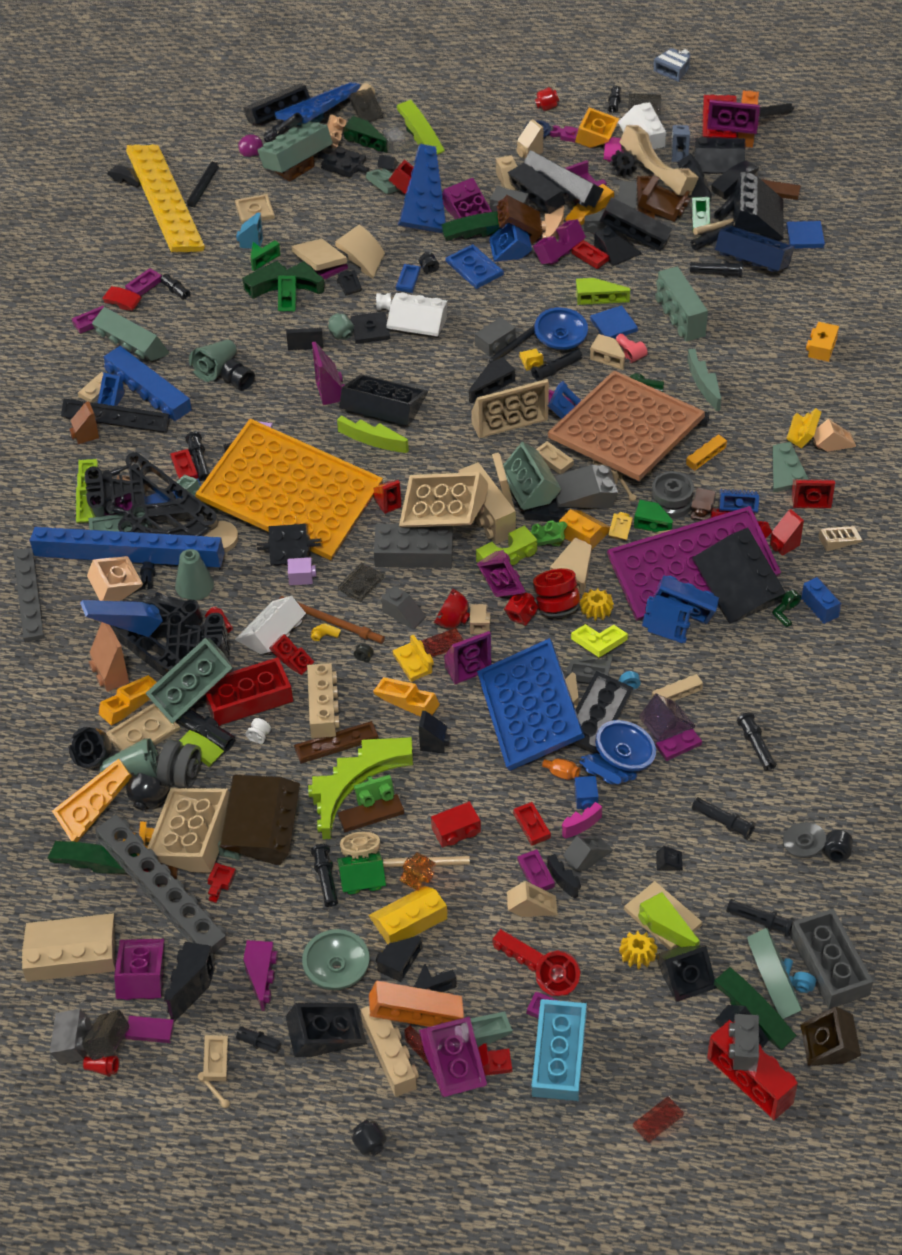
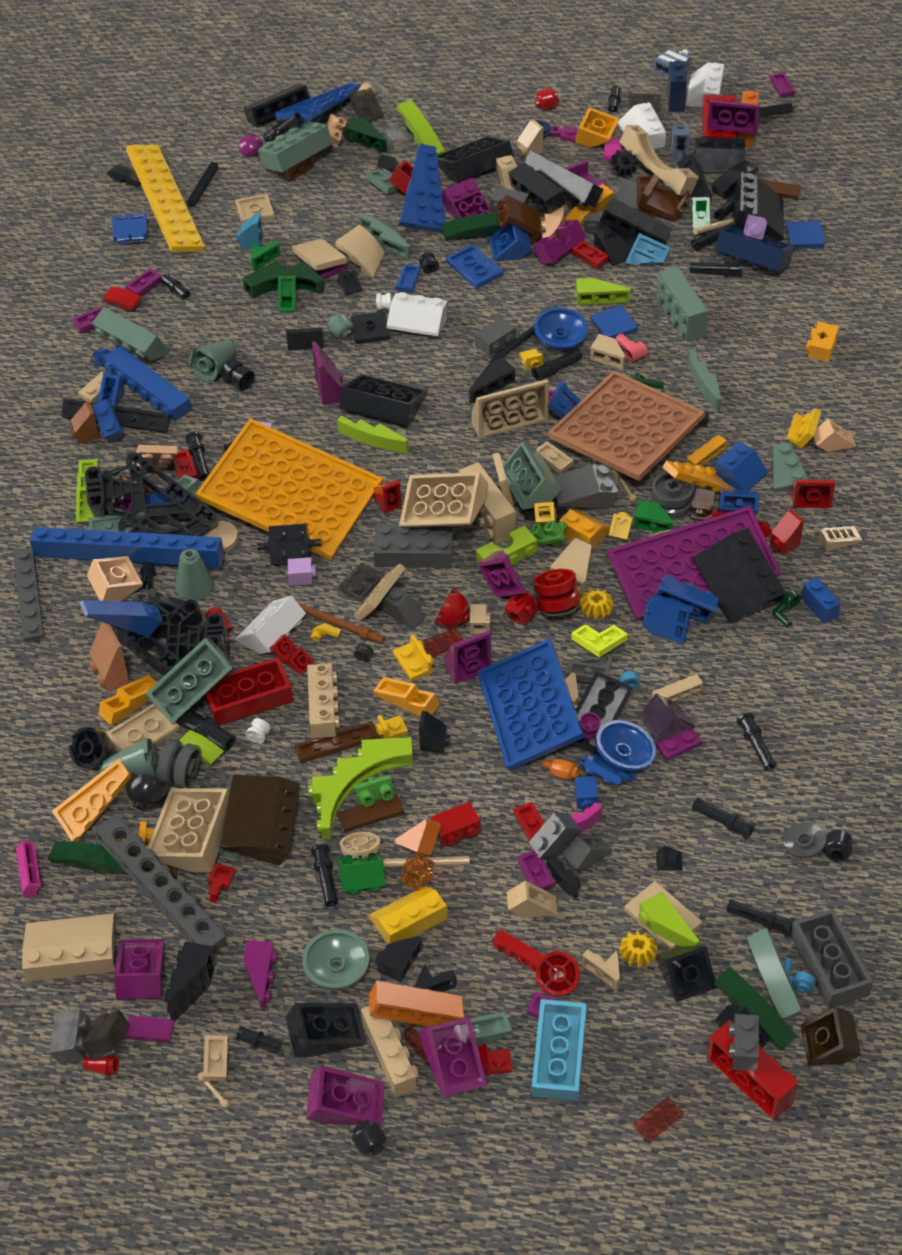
black plate [318,147,370,178] -> none
none -> dark pink piece [16,840,41,898]
none -> blue brick [92,399,125,443]
none -> blue plate [93,349,110,366]
none -> blue plate [112,212,148,244]
none -> light nougat plate [133,445,177,469]
none -> magenta slope [306,1066,385,1126]
none -> tan tile [354,564,405,621]
none -> sand green slope [359,213,410,260]
none -> yellow bracket [375,715,408,739]
none -> orange slope [395,819,441,855]
none -> black slope [437,136,515,183]
none -> dark grey brick [529,812,581,859]
none -> yellow brick [534,502,557,526]
none -> magenta wheel [580,712,601,740]
none -> tan slope [582,950,620,991]
none -> dark azure wing [625,233,670,265]
none -> light orange wing [663,461,733,492]
none -> dark blue brick [667,60,687,112]
none -> white slope [686,63,724,107]
none -> blue slope [716,441,768,492]
none -> lavender brick [744,214,767,239]
none -> magenta tile [769,72,796,98]

